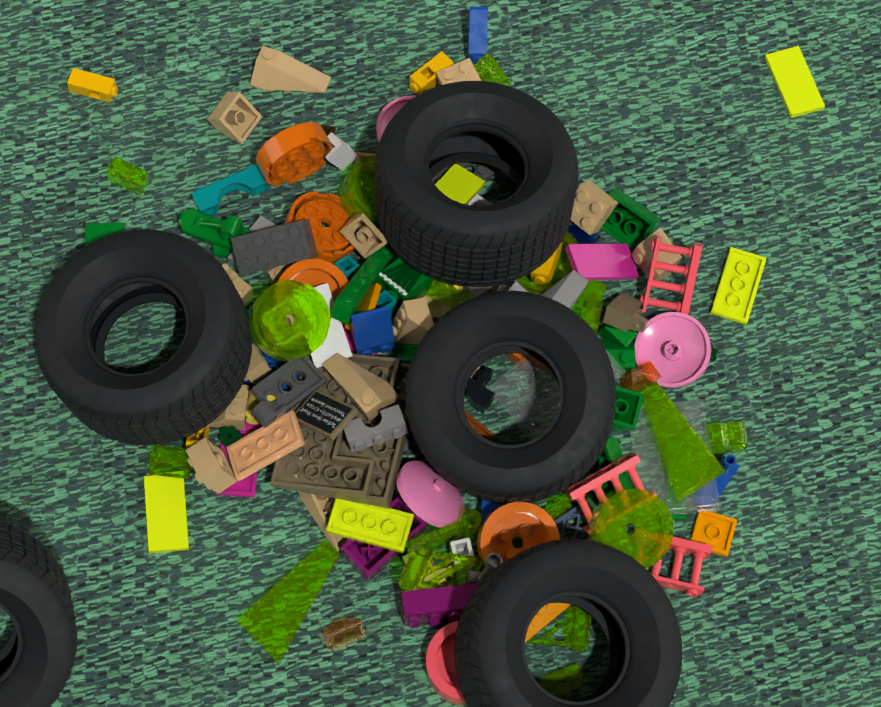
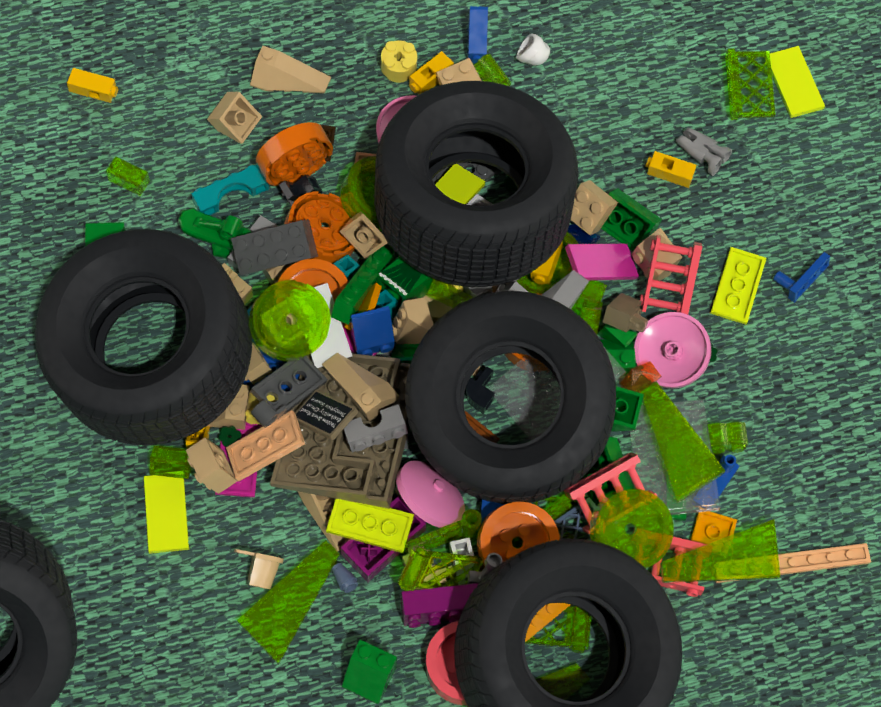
clear orange slope [323,617,366,652] -> none
white panel [325,132,358,171] -> none
none -> tan container [234,549,284,589]
none -> black brick [279,174,323,206]
none -> sand blue cone [332,563,358,593]
none -> green slope [342,640,397,705]
none -> light yellow brick [381,41,417,83]
none -> white piece [515,34,550,66]
none -> yellow brick [646,151,697,188]
none -> clear neon green wing [660,519,780,583]
none -> light grey piece [676,128,732,176]
none -> light nougat tile [712,543,871,583]
none -> clear neon green fence [725,48,776,120]
none -> blue piece [773,252,830,303]

